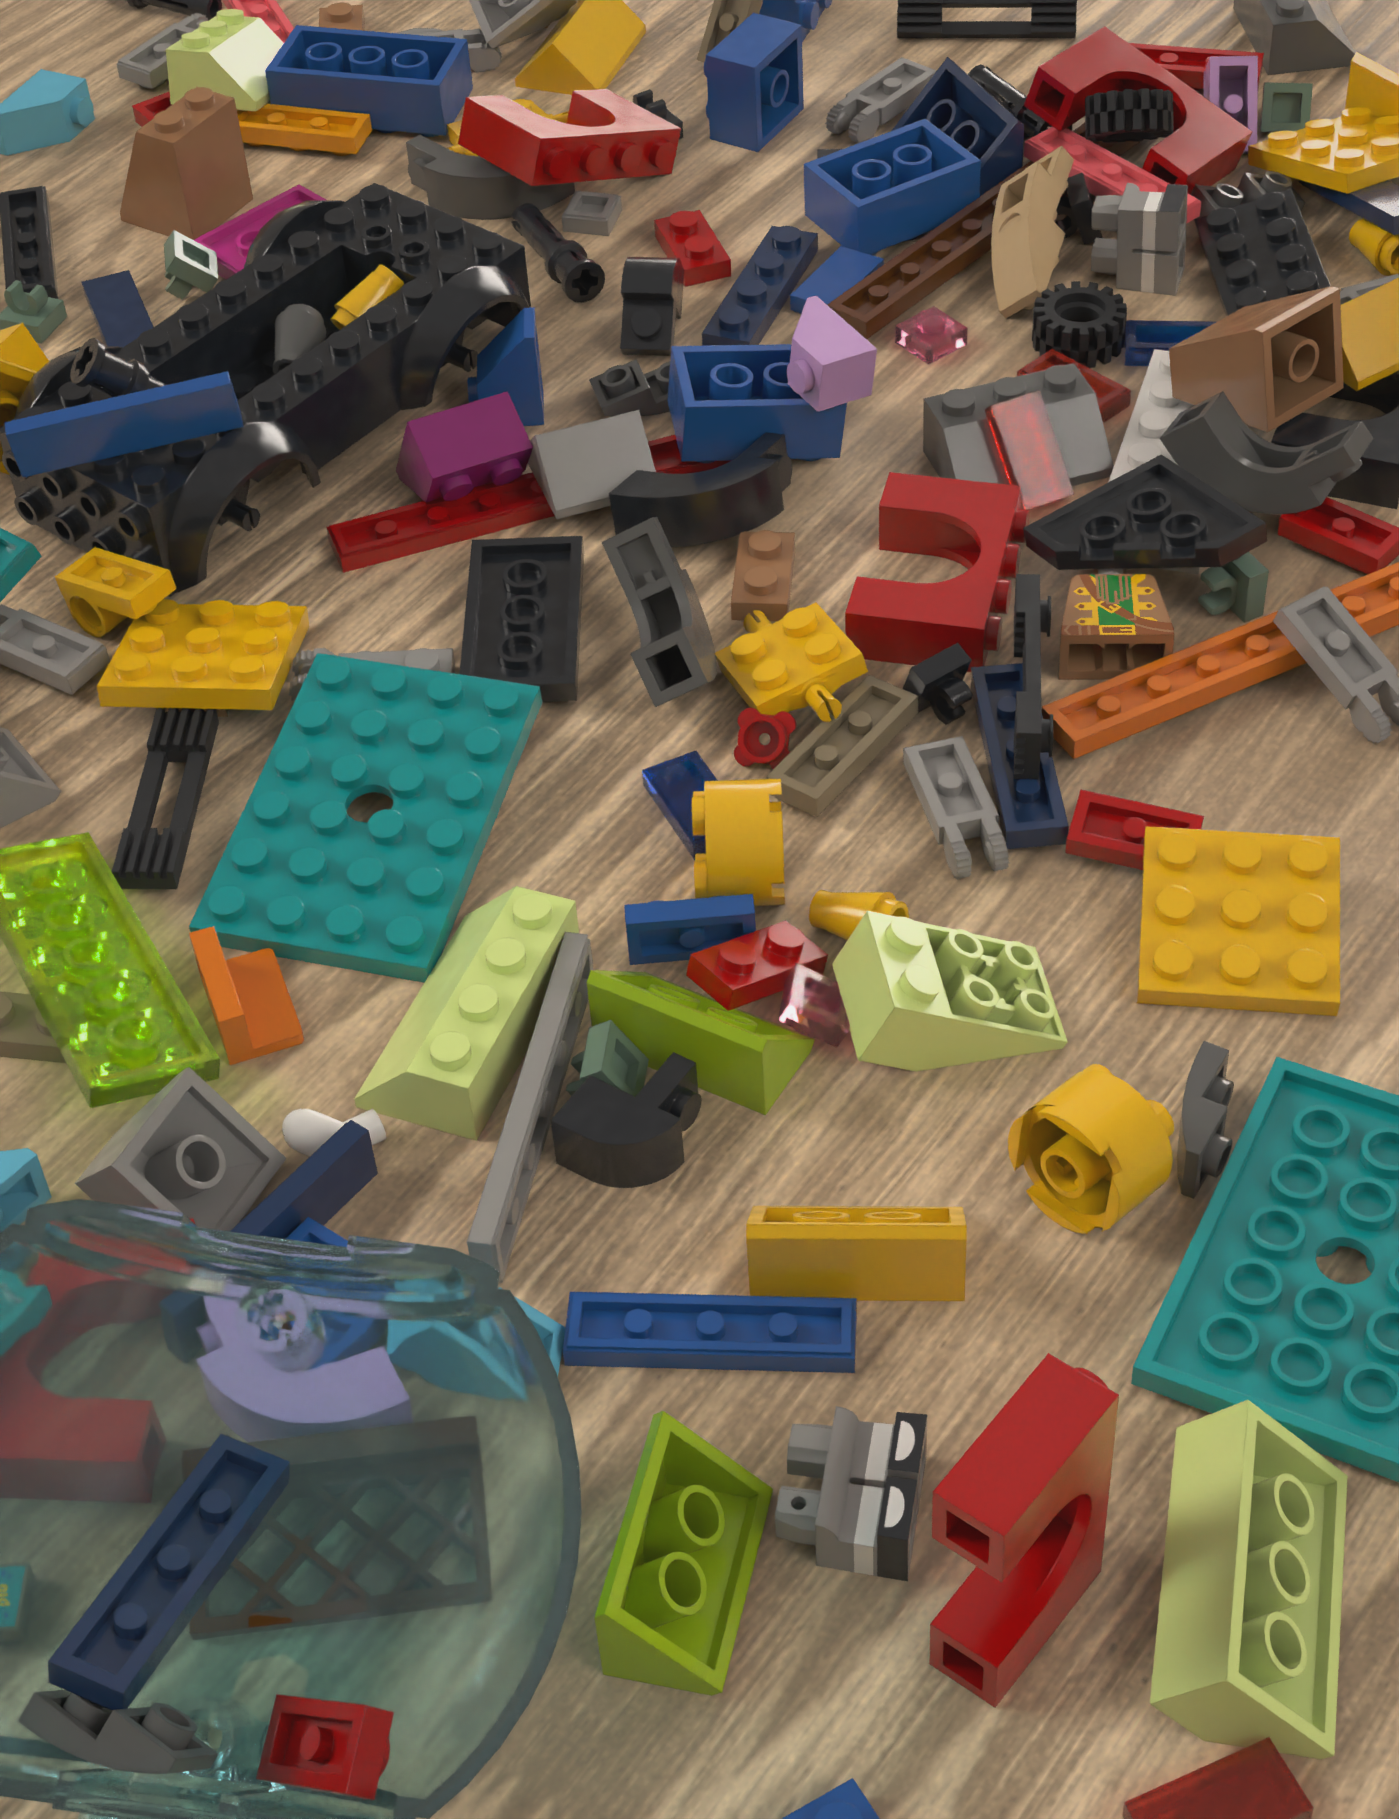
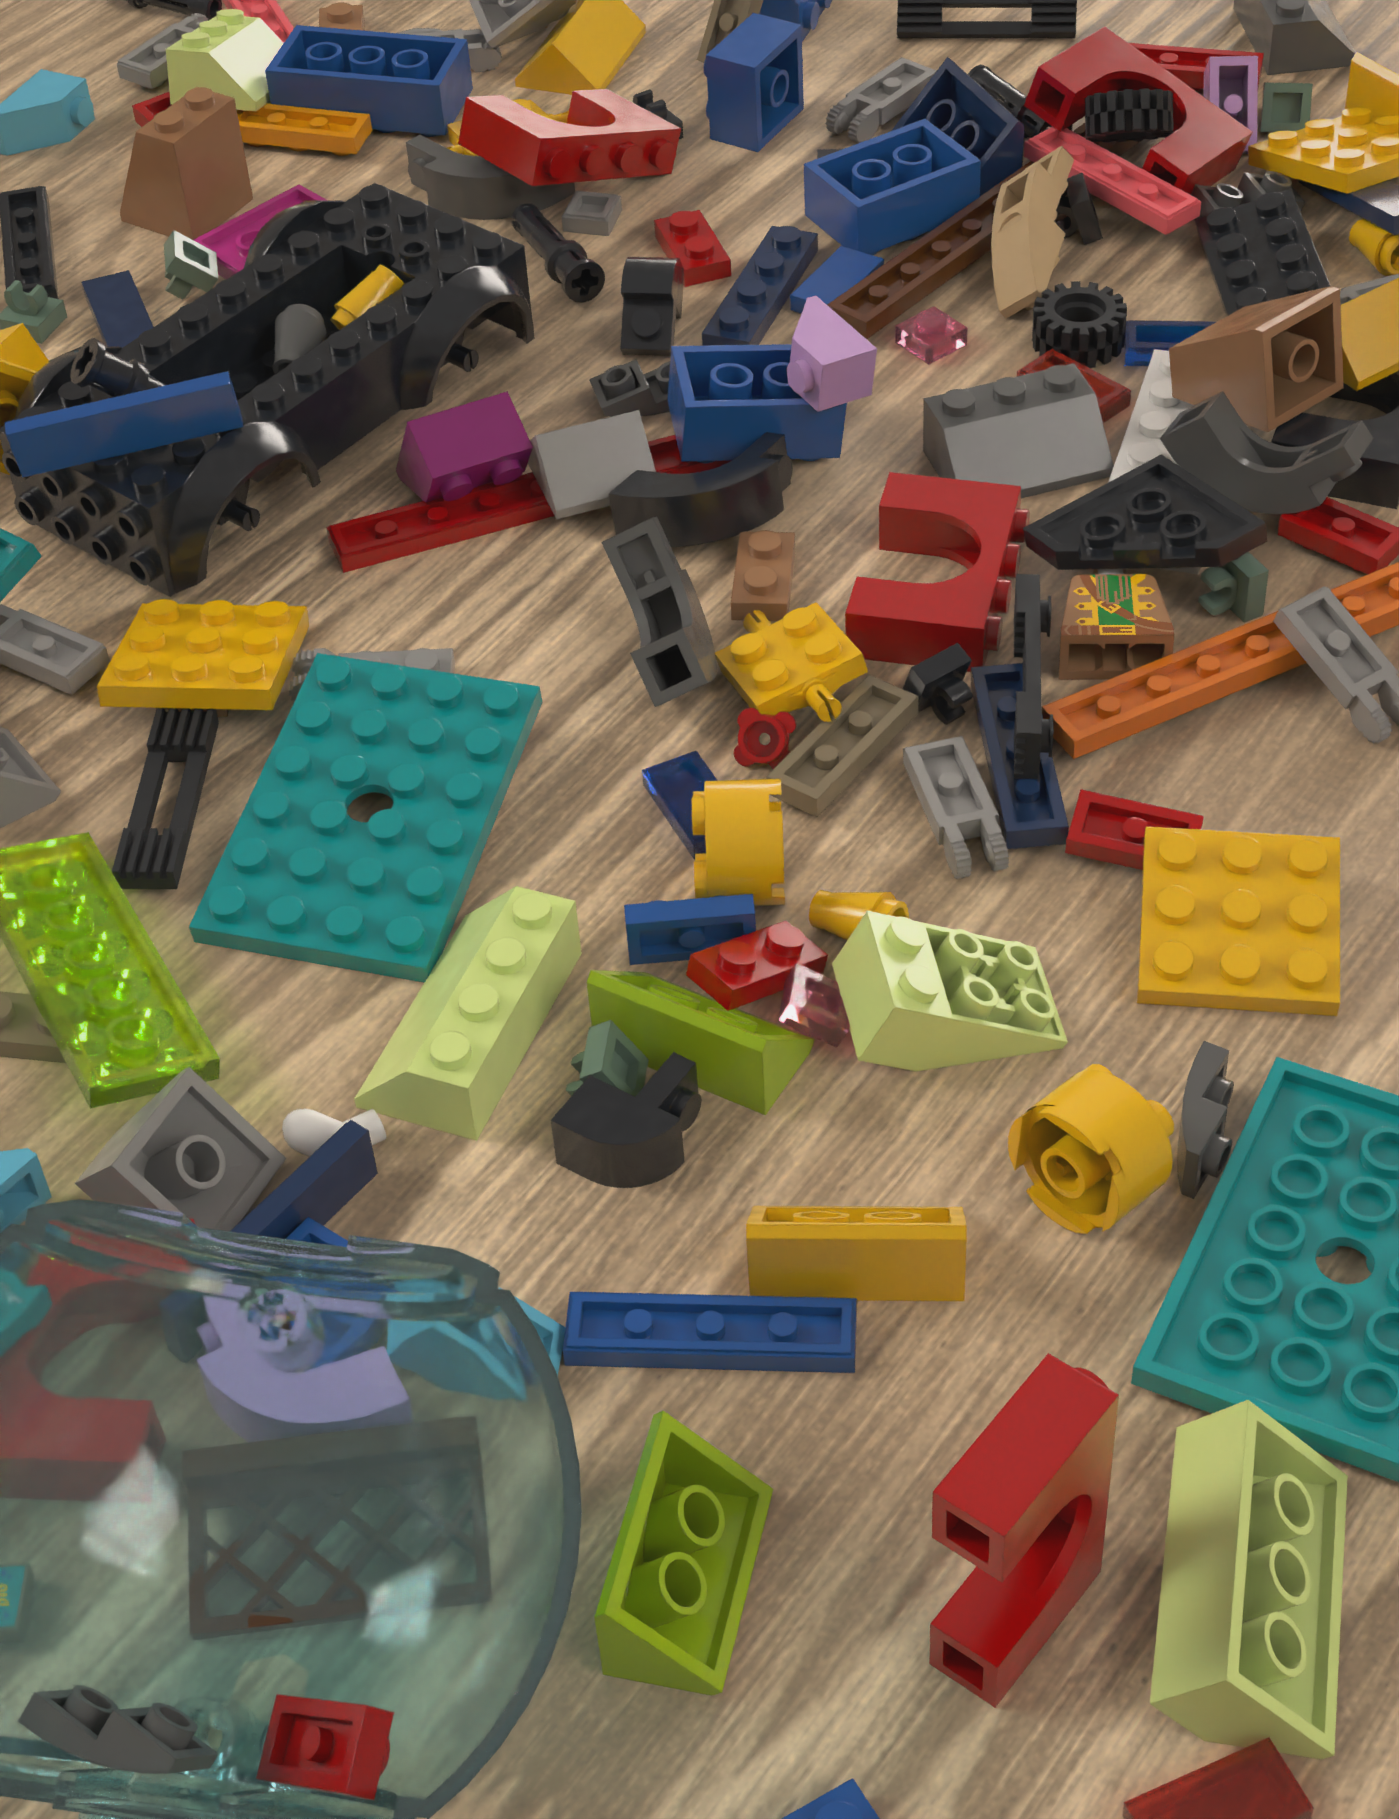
dark blue plate [48,1434,290,1711] -> none
yellow plate [55,547,177,638] -> none
orange panel [189,926,304,1065] -> none
black plate [459,536,584,703] -> none
blue slope [467,307,544,426] -> none
light grey tile [467,932,594,1286] -> none
hips [775,1406,927,1582] -> none
clear red tile [984,390,1075,510] -> none
light grey hips [1091,183,1188,296] -> none

